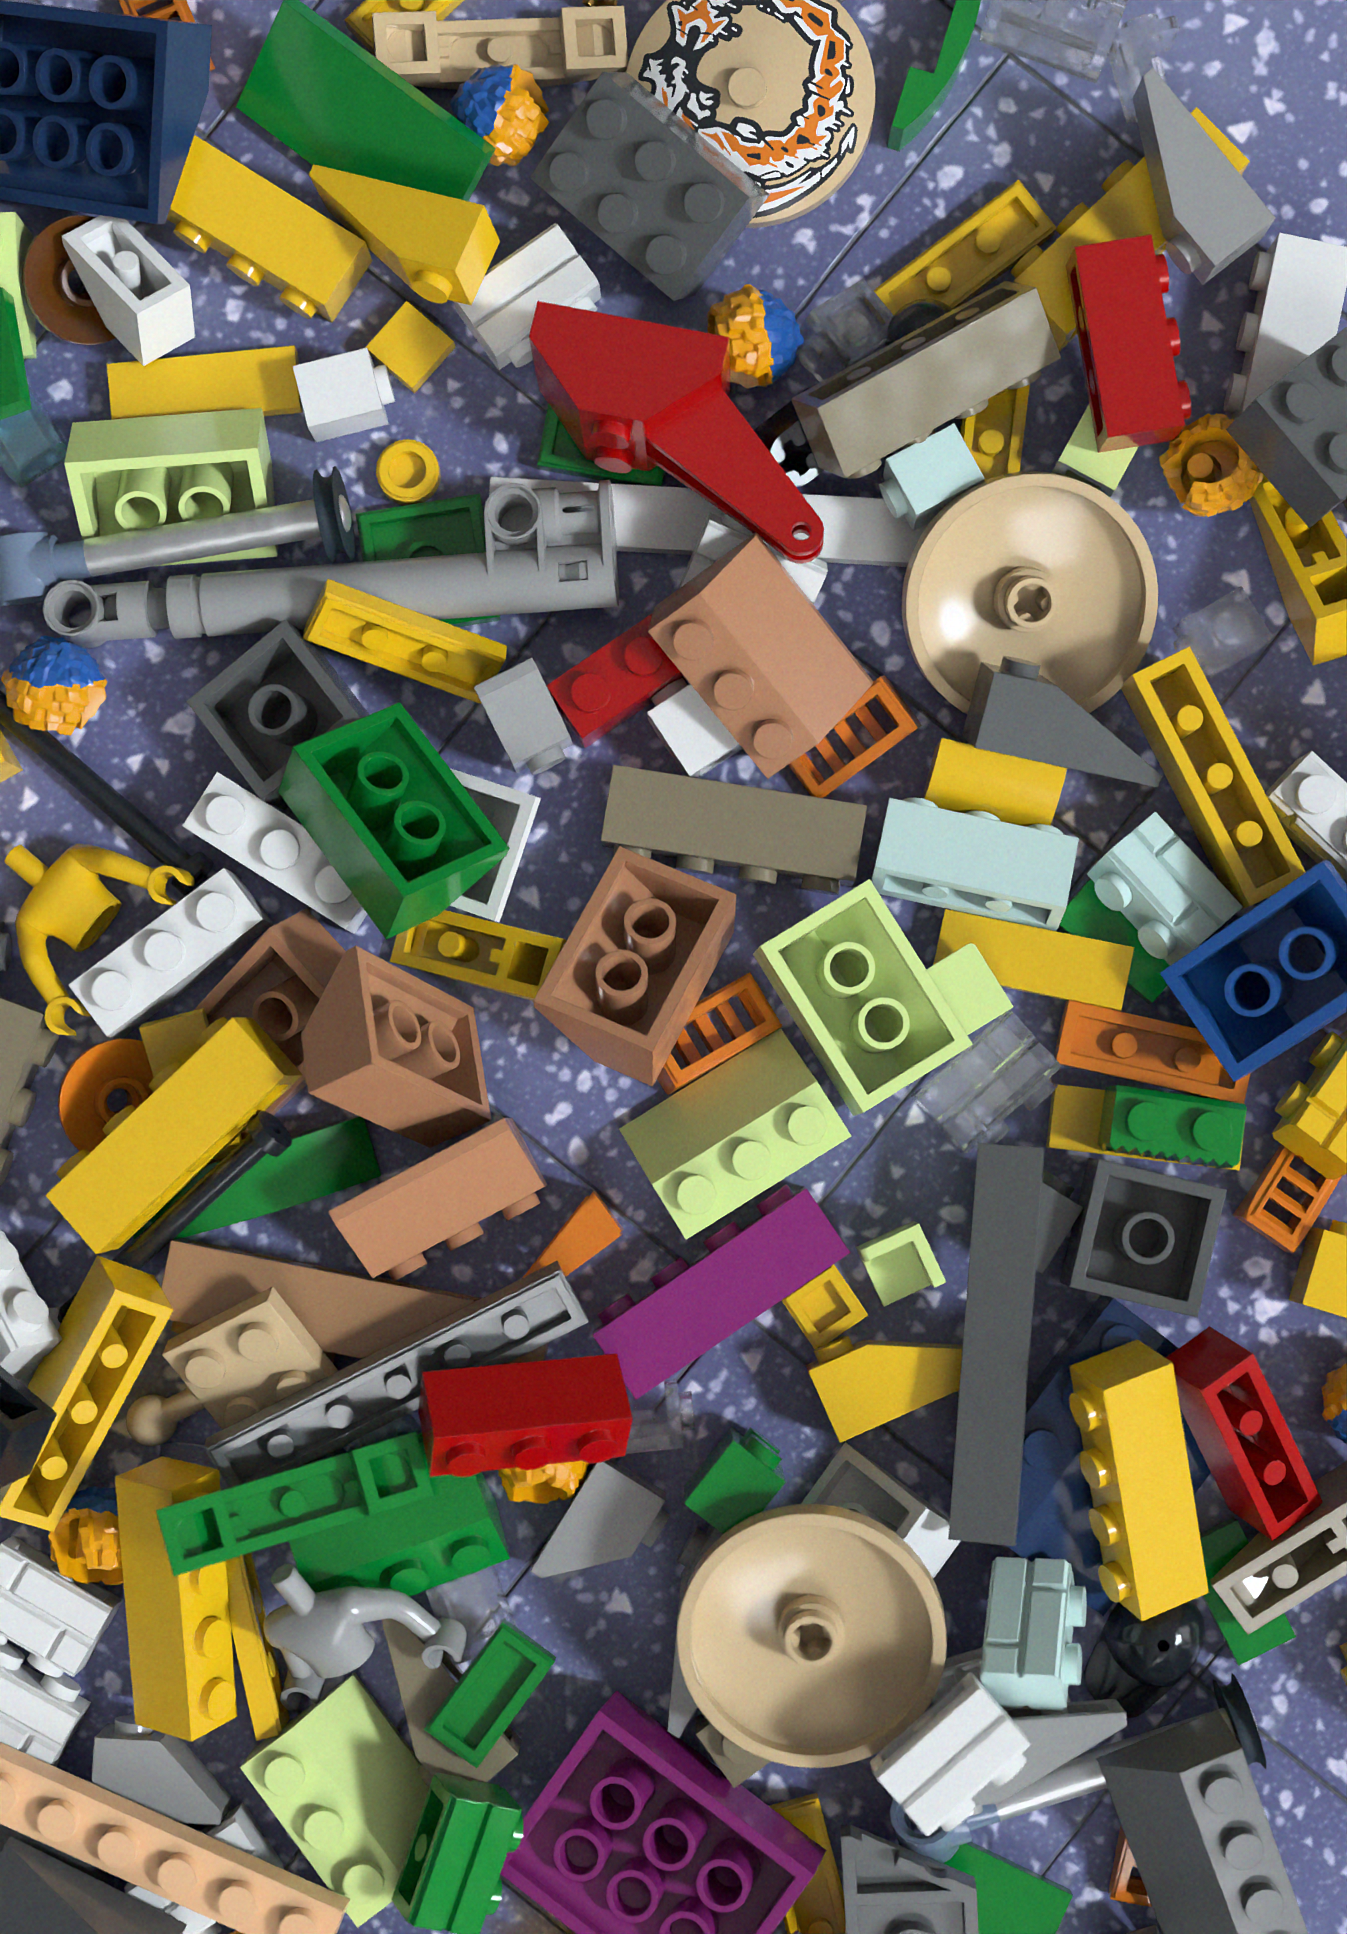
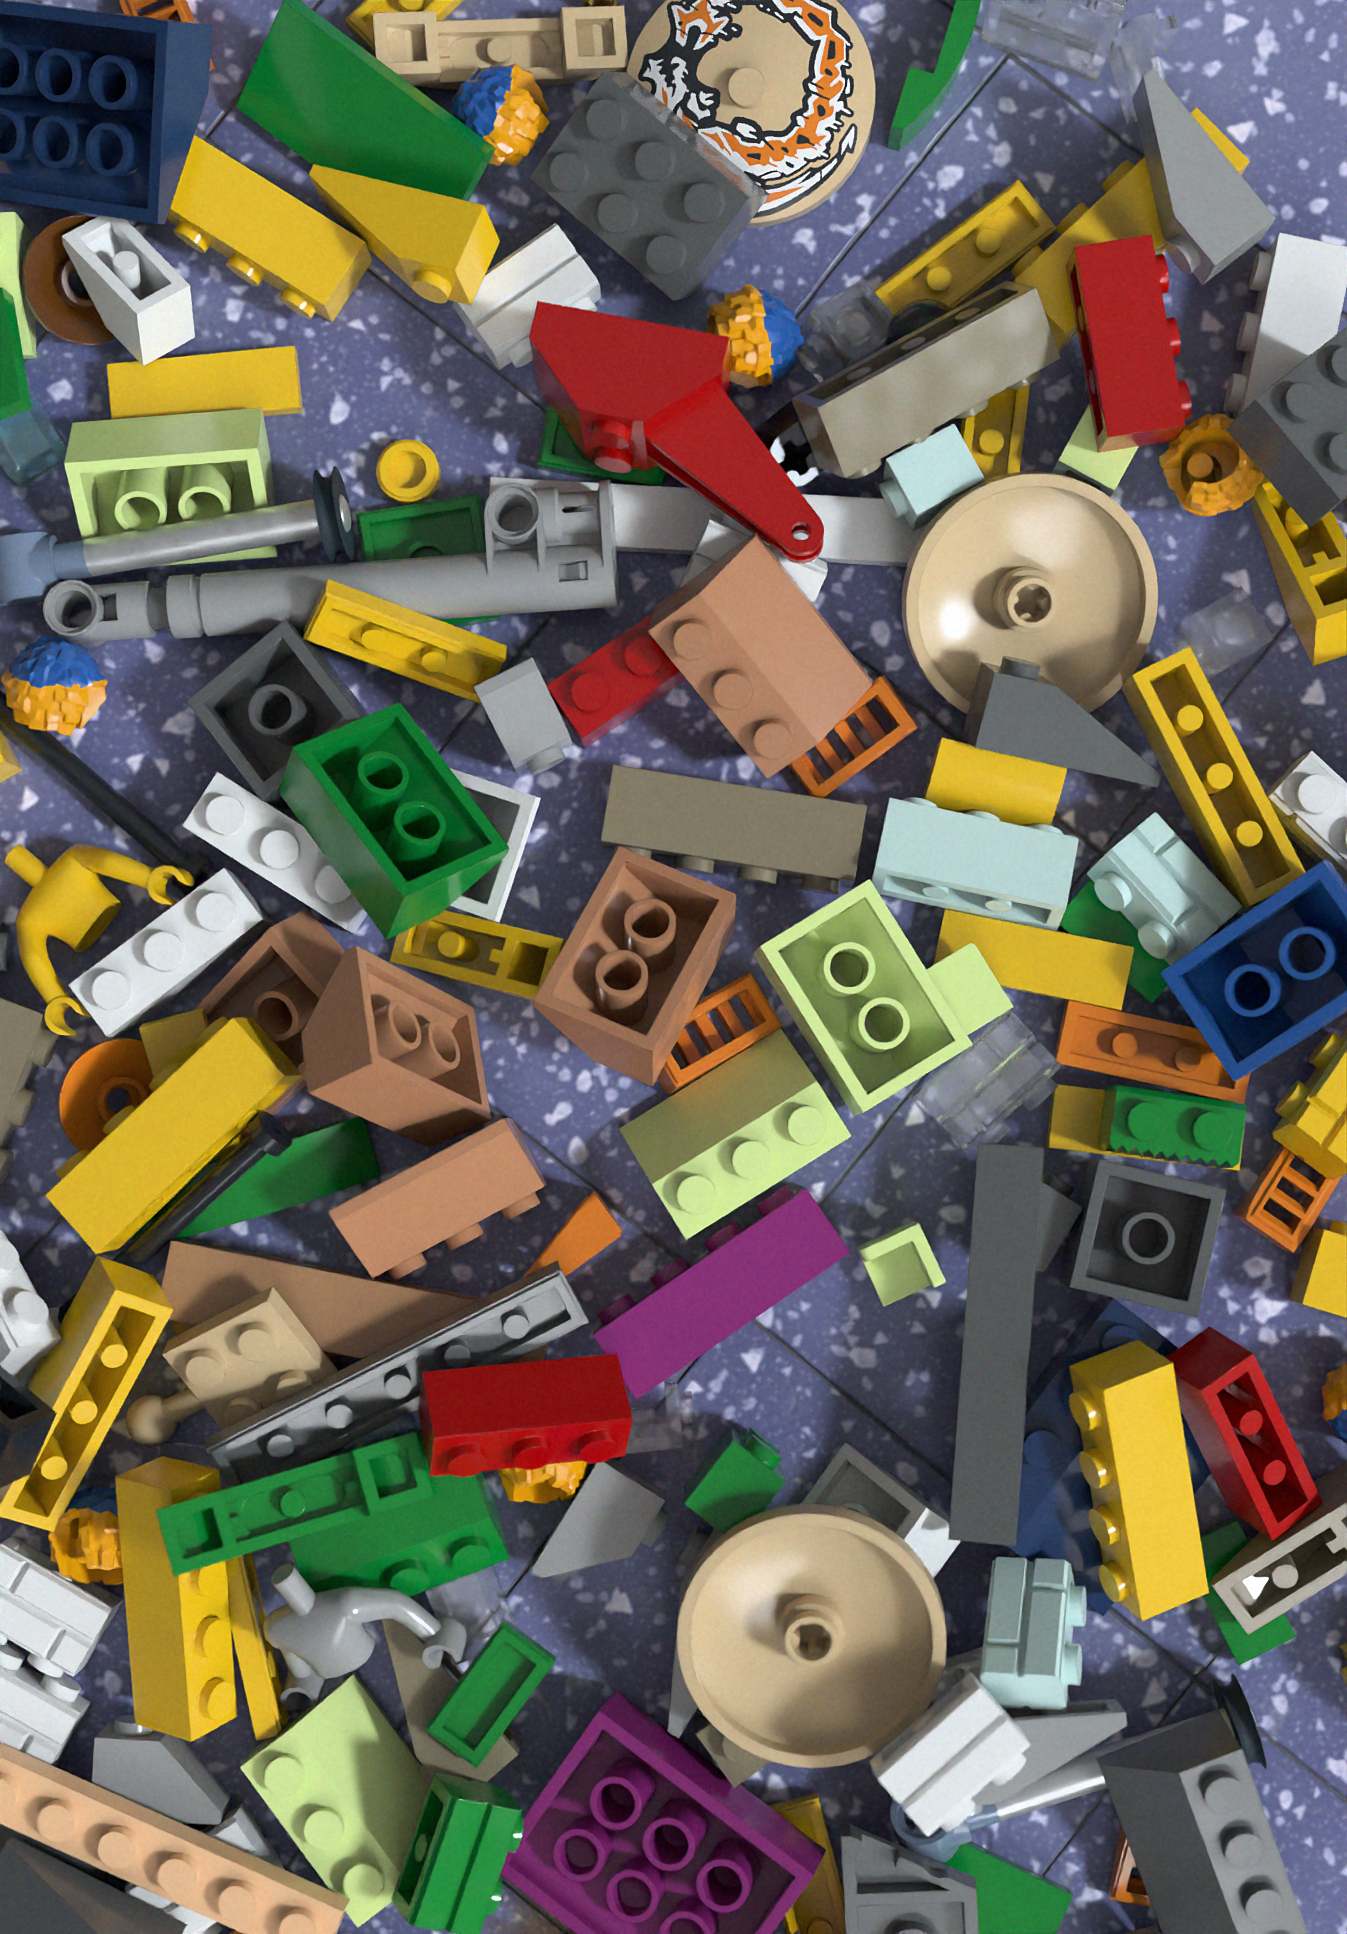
white brick [293,348,395,442] -> none
yellow tile [365,301,456,394] -> none
white brick [647,678,742,778] -> none
yellow tile [781,1264,868,1349] -> none
yellow slope [806,1335,963,1443] -> none
black cap [1084,1601,1206,1718] -> none

